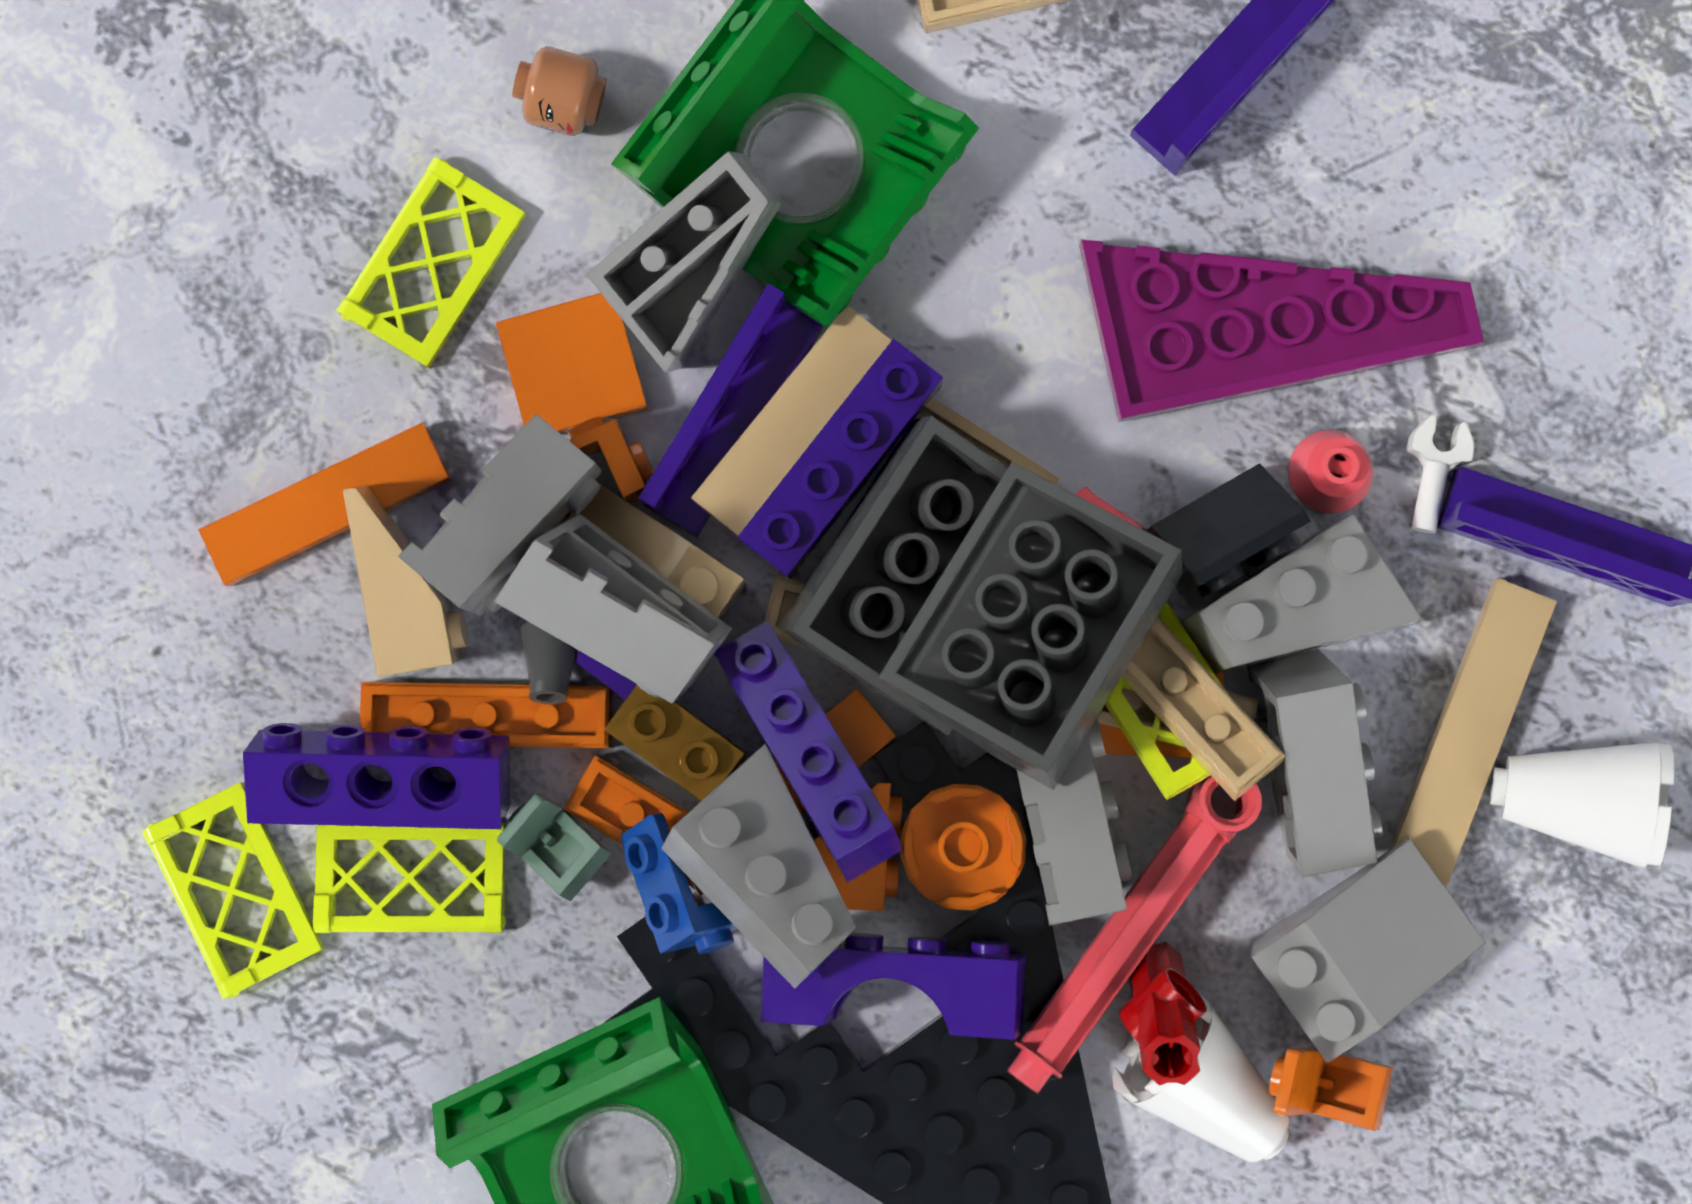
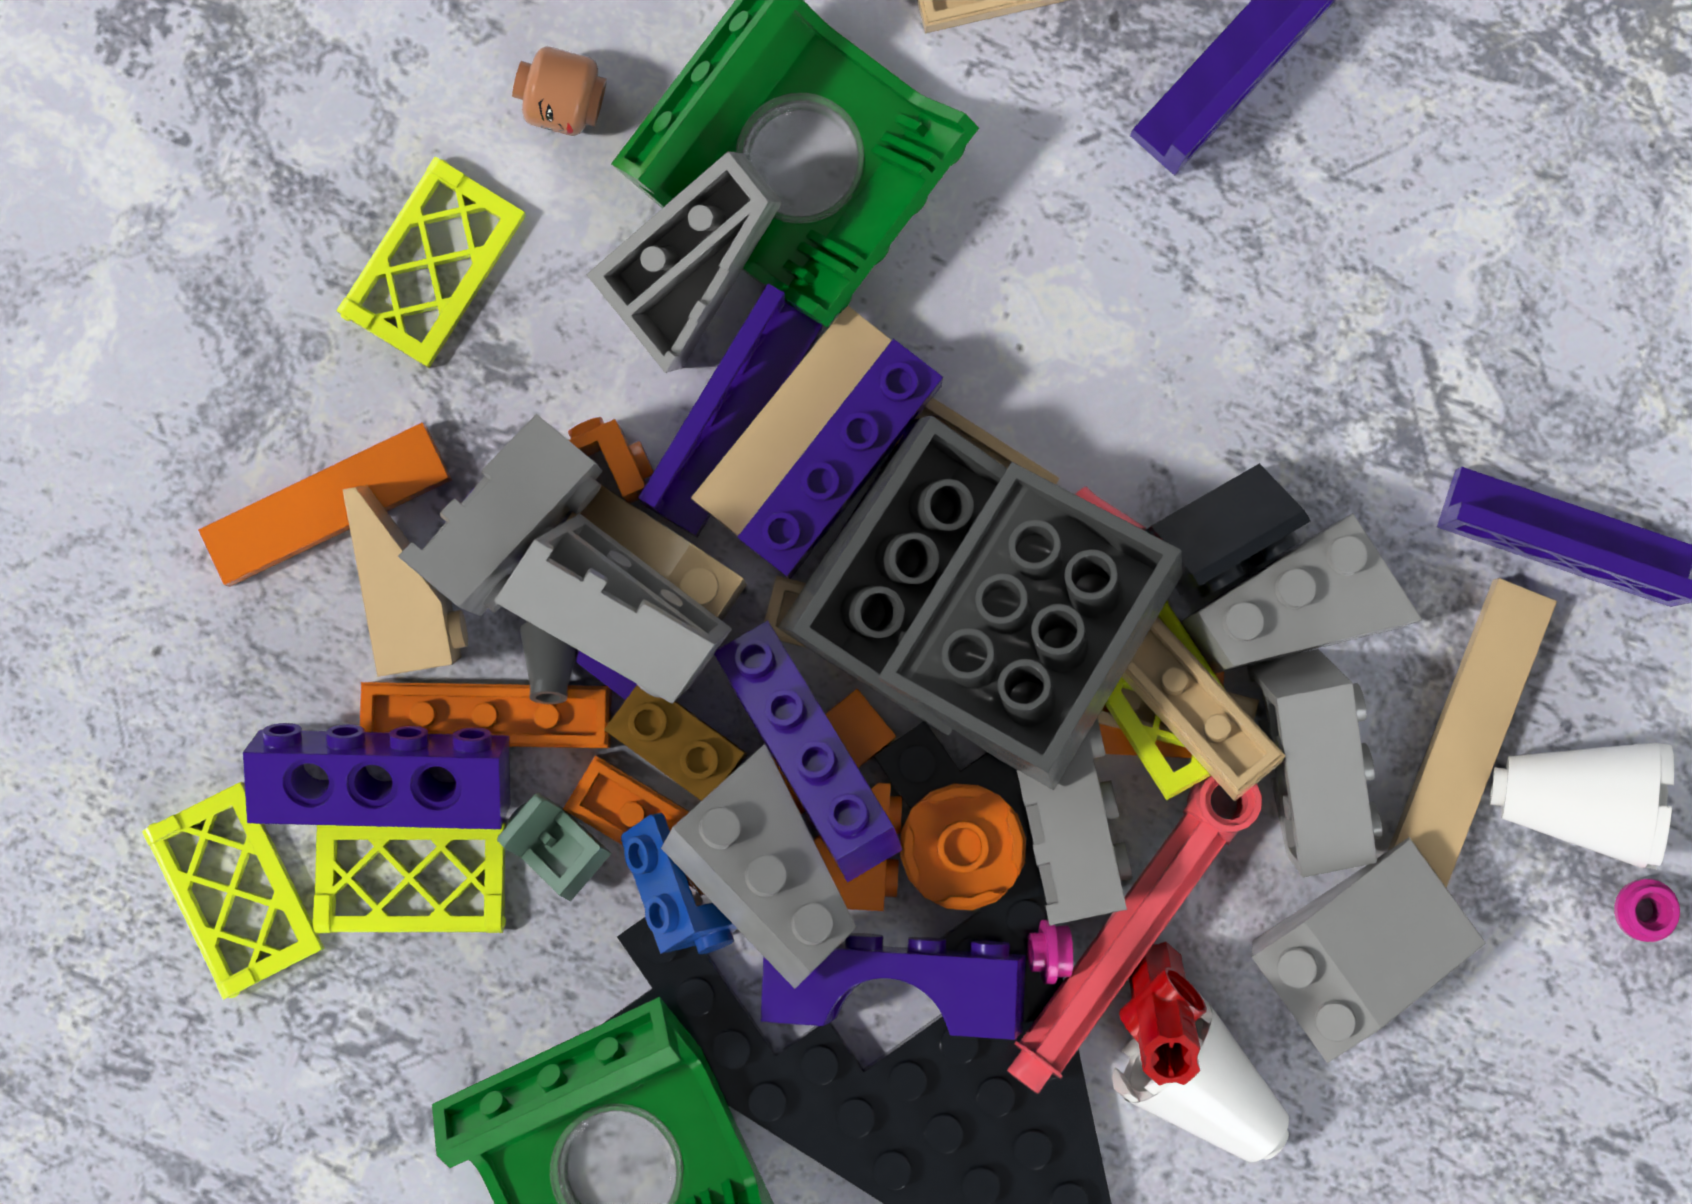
orange tile [495,293,649,434] -> none
magenta wing [1079,239,1484,422] -> none
orange bracket [1269,1047,1393,1131] -> none
coral cone [1288,430,1373,514] -> none
white bar [1406,415,1475,534] -> none
none -> dark pink plate [1028,919,1073,984]
none -> dark pink plate [1614,879,1680,942]

